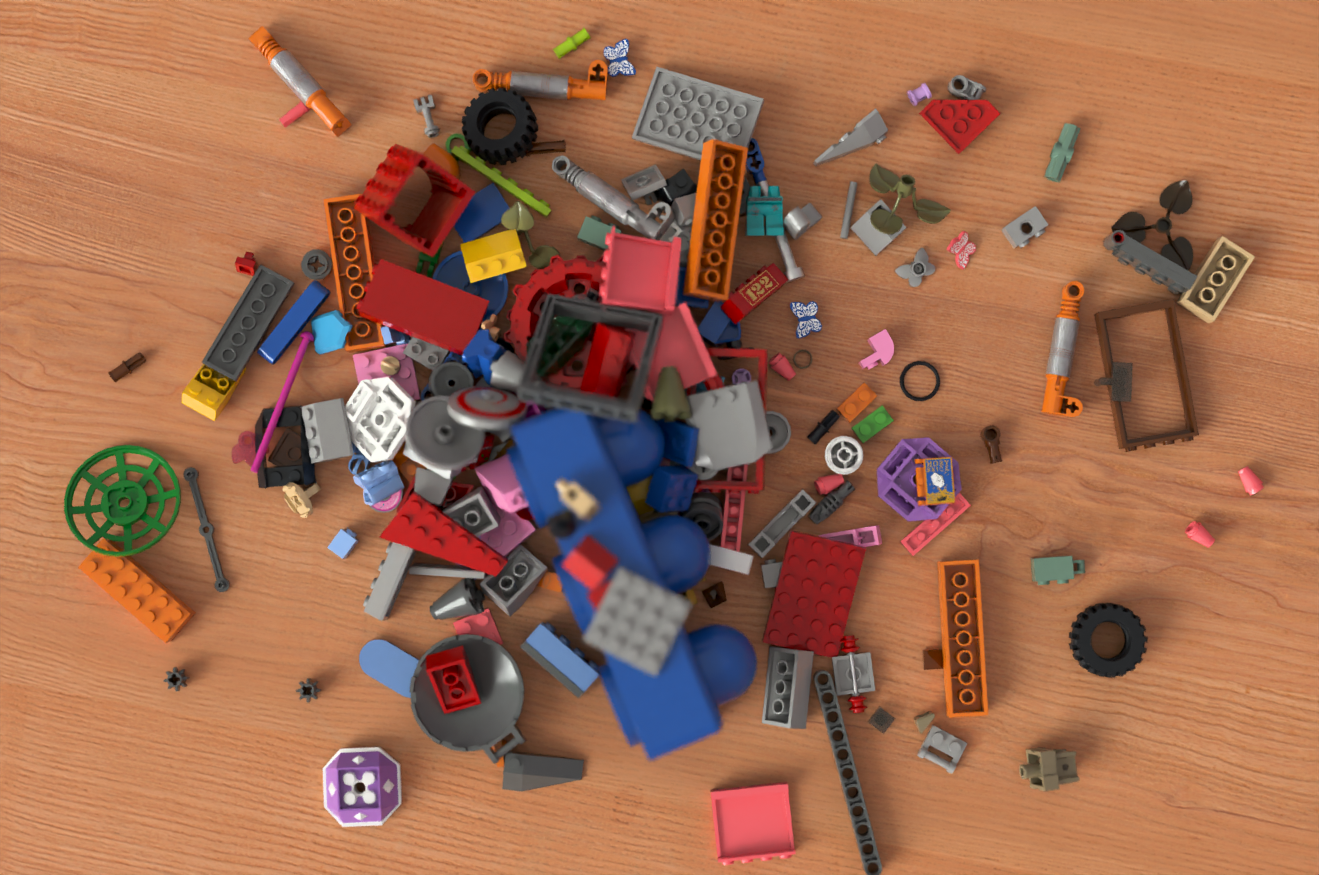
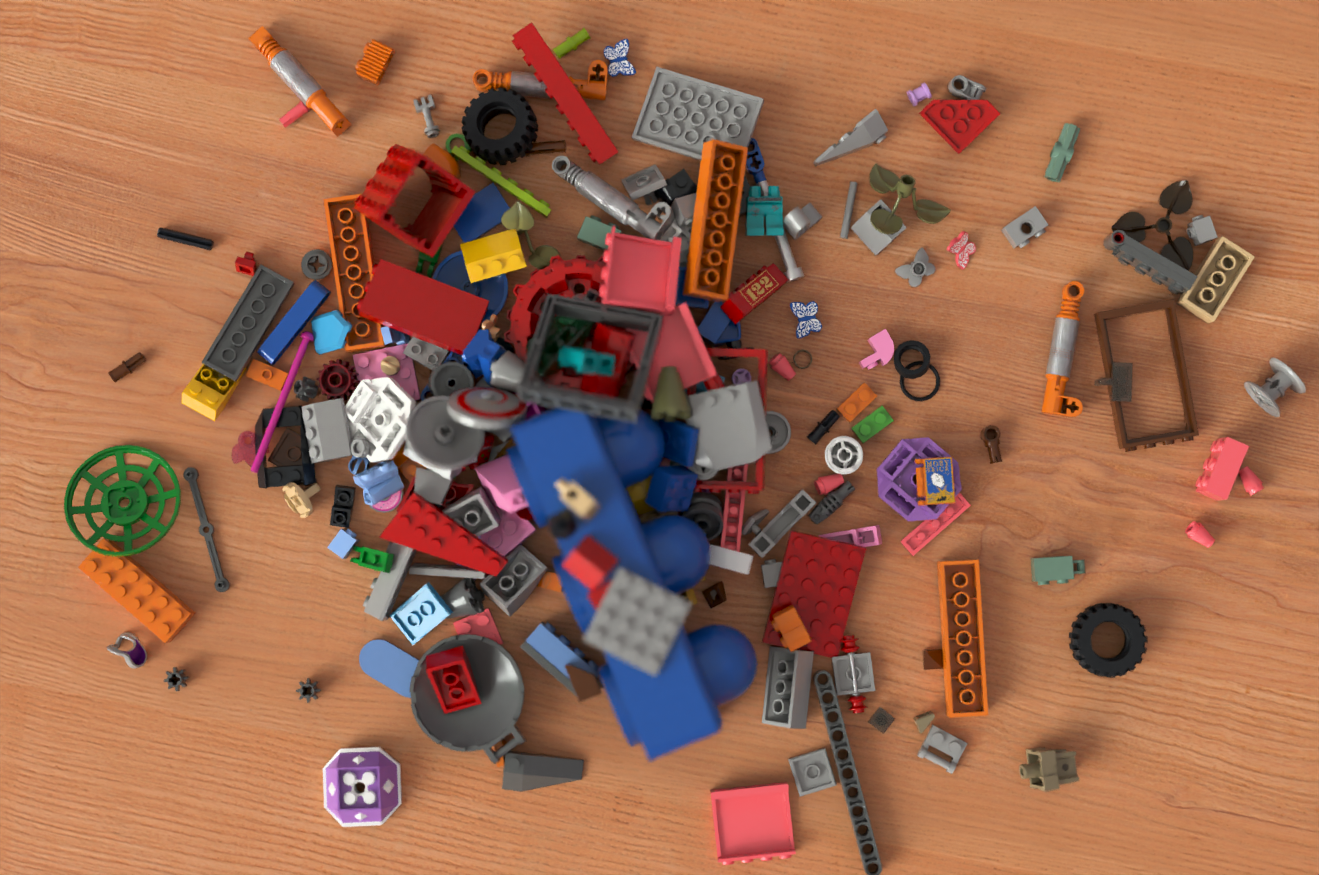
none -> light grey piece [107,632,147,669]
none -> black axle [157,227,214,250]
none -> orange plate [246,359,289,391]
none -> dark grey gear [294,377,318,402]
none -> dark red gear [317,359,360,401]
none -> black slope [330,485,356,528]
none -> green hinge [350,546,394,573]
none -> light grey tile [351,438,370,458]
none -> orange brick [355,39,395,86]
none -> tile [389,582,453,645]
none -> red brick [512,22,618,165]
none -> teal hips [558,346,615,376]
none -> reddish brown slope [565,663,604,703]
none -> light grey piece [742,509,770,535]
none -> orange brick [771,605,811,652]
none -> light grey tile [788,748,837,797]
none -> black tyre [894,340,930,379]
none -> light grey brick [1187,214,1218,246]
none -> coral brick [1195,437,1249,500]
none -> light grey piece [1244,357,1306,418]

